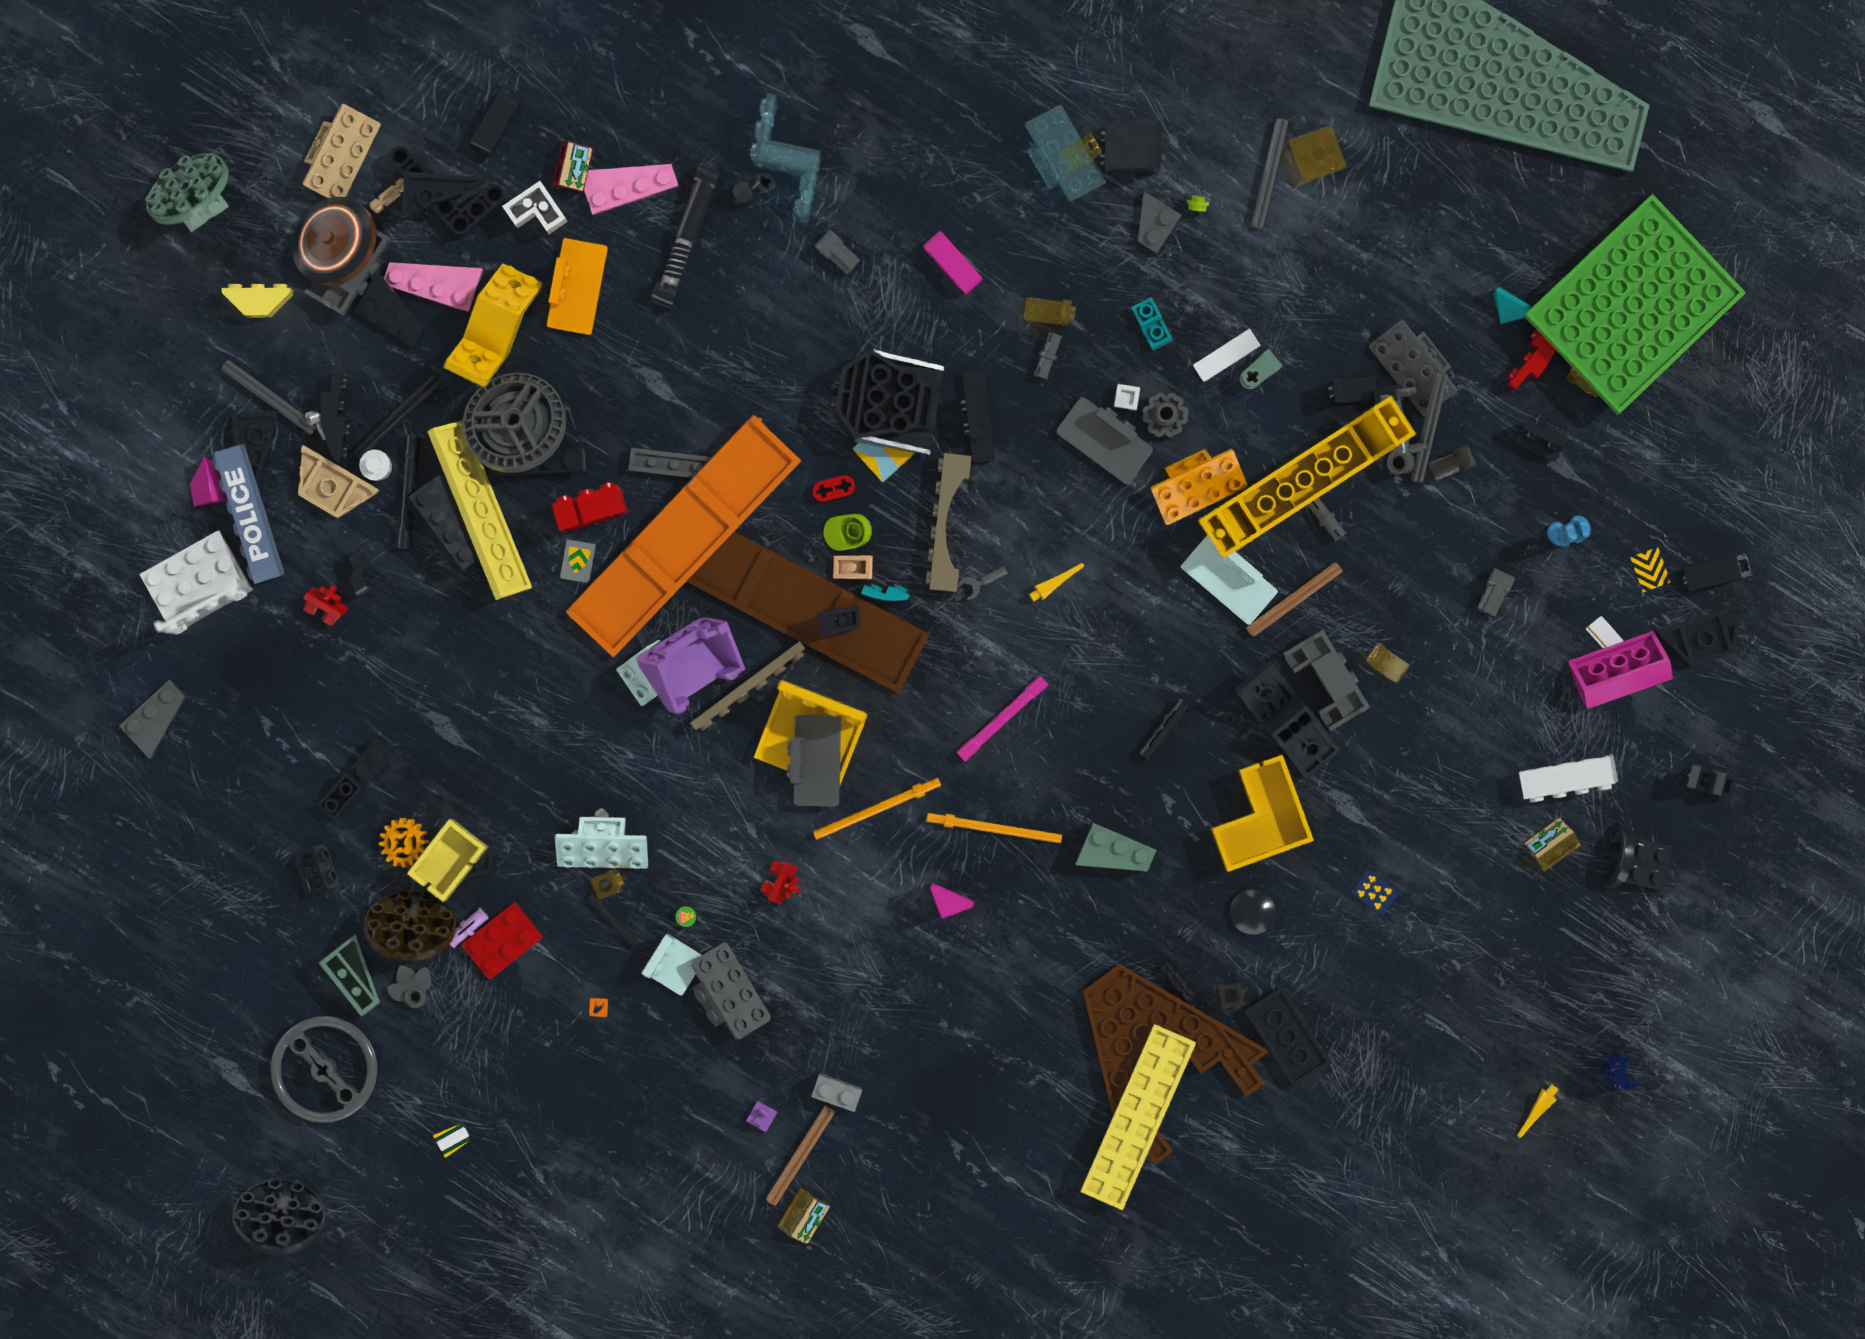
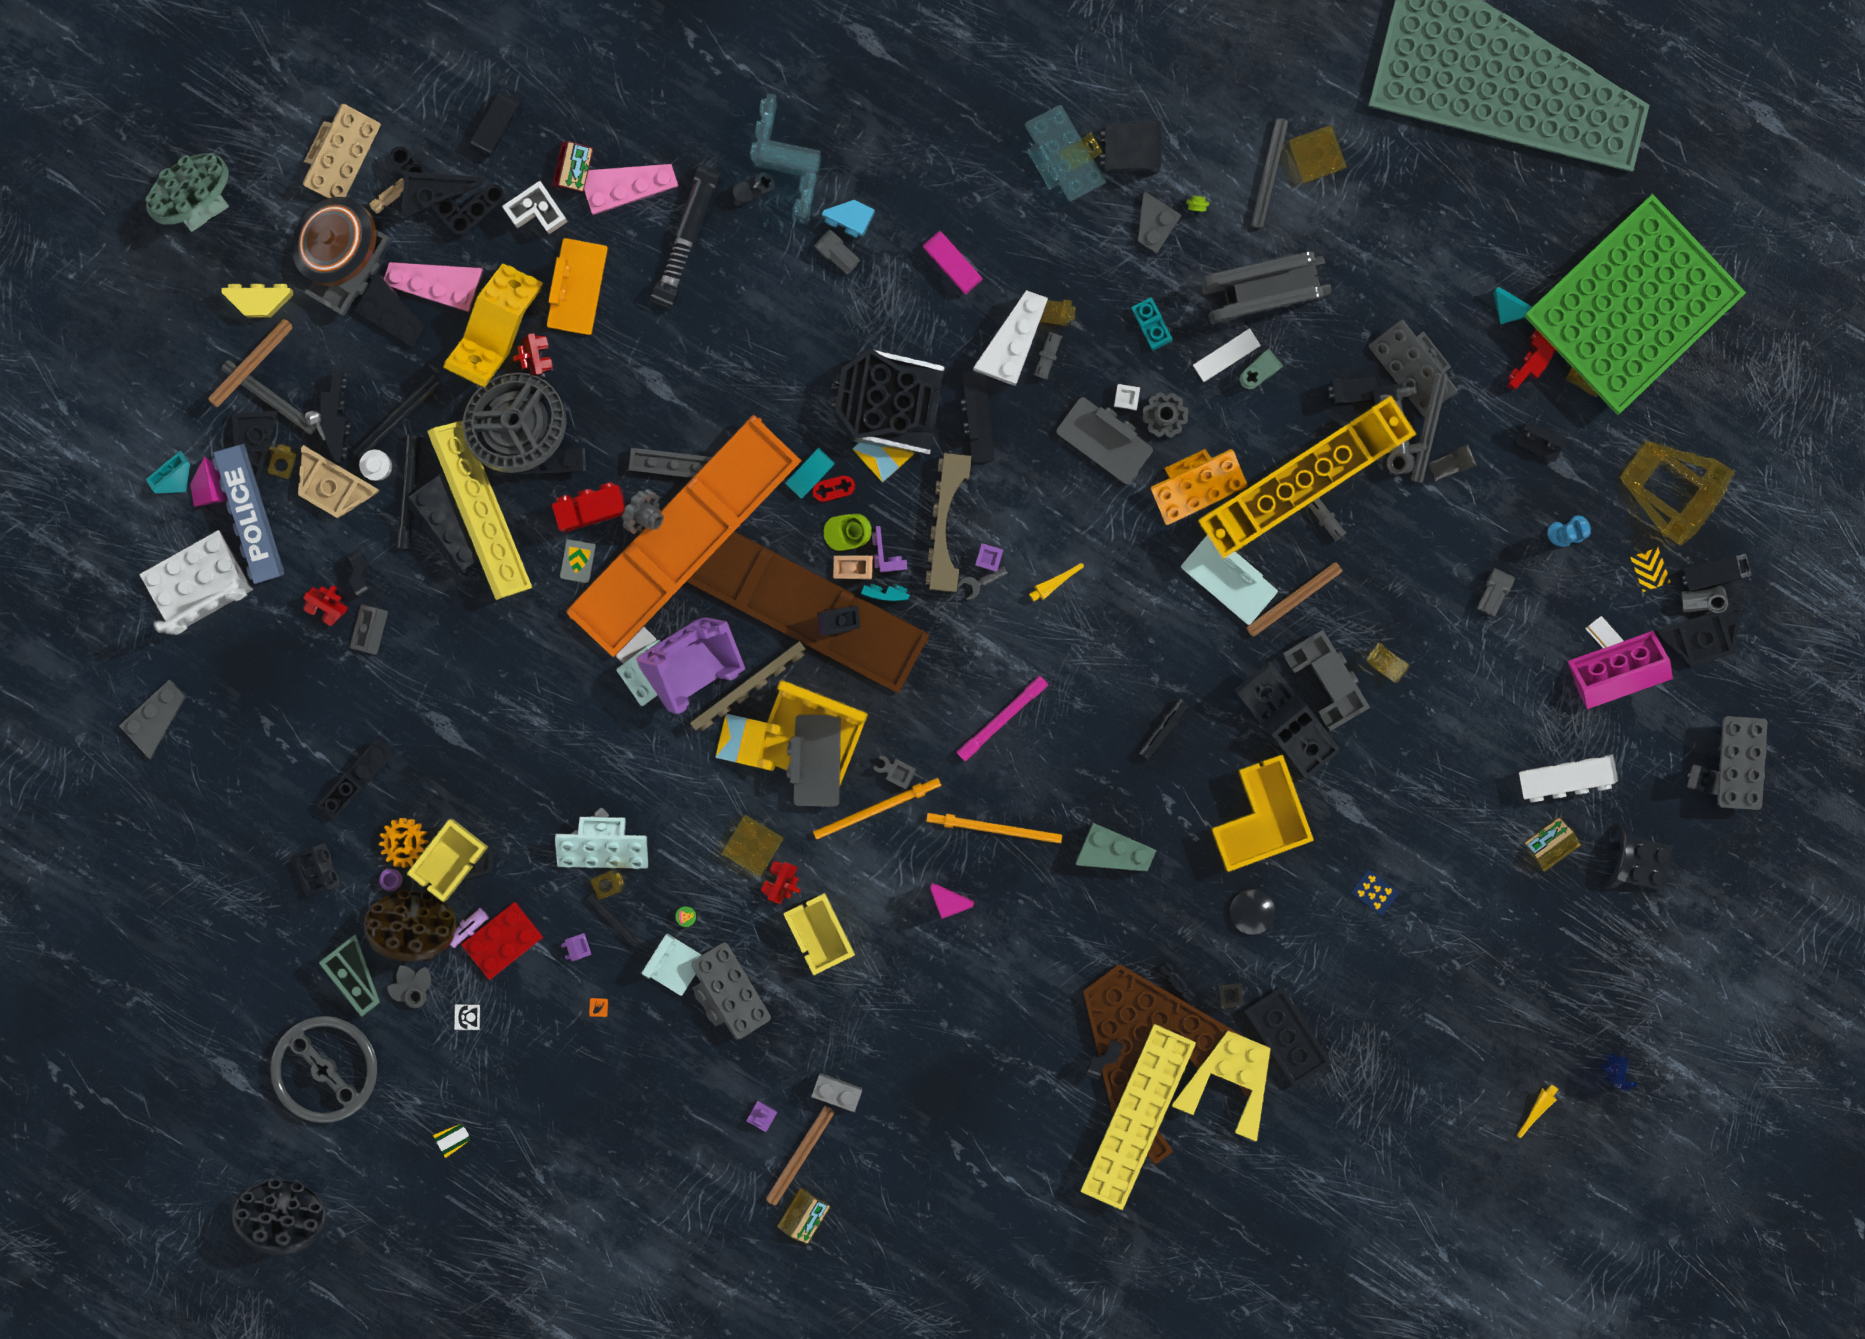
none -> teal slope [145,451,190,493]
none -> medium nougat axle [209,319,293,407]
none -> clear yellow bracket [268,444,297,479]
none -> dark grey slope [350,604,388,655]
none -> medium lavender plate [379,869,402,891]
none -> sticker [455,1005,480,1030]
none -> red hips [513,333,552,377]
none -> medium lavender tile [561,933,592,961]
none -> white sticker [616,627,656,664]
none -> dark grey plant [622,489,664,534]
none -> yellow flag [715,714,784,771]
none -> clear yellow plate [721,815,784,877]
none -> light yellow piece [784,893,855,975]
none -> teal slope [785,448,835,499]
none -> medium azure slope [822,200,875,238]
none -> medium lavender bracket [872,526,908,573]
none -> dark grey plate [873,755,917,790]
none -> white wedge [973,290,1048,386]
none -> medium lavender tile [975,544,1003,572]
none -> black piece [1086,1039,1124,1080]
none -> light yellow wing [1172,1030,1270,1141]
none -> dark grey piece [1202,251,1331,324]
none -> clear yellow windscreen [1620,441,1735,546]
none -> dark grey piece [1681,585,1728,613]
none -> dark grey bracket [1717,716,1767,810]

